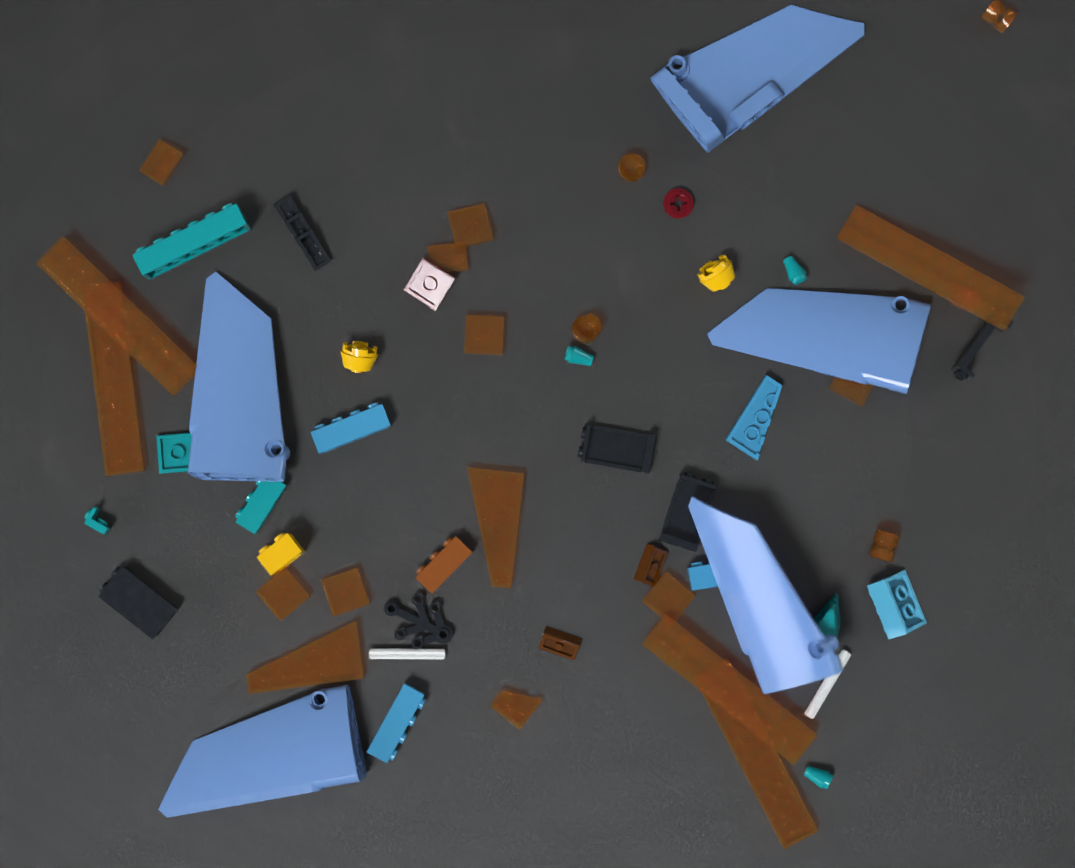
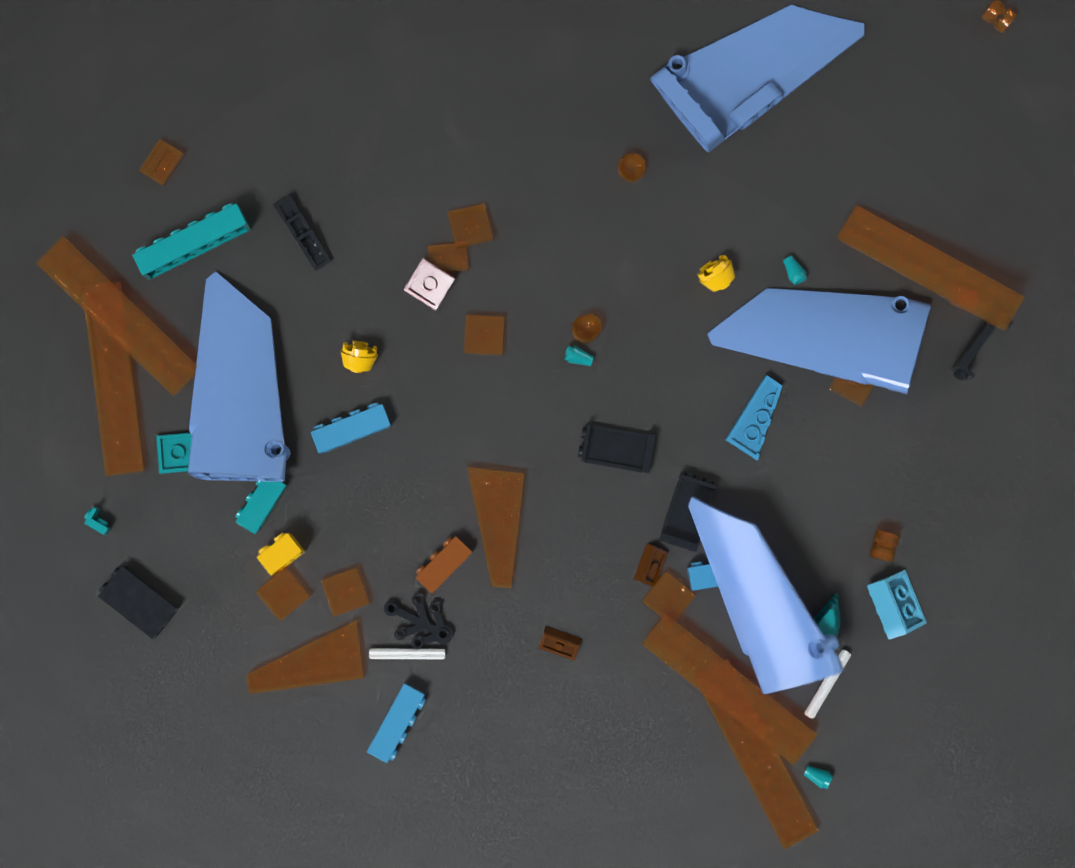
medium blue panel [158,685,367,818] -> none
clear orange wing [489,691,543,730] -> none
dark red gear [663,188,694,219] -> none

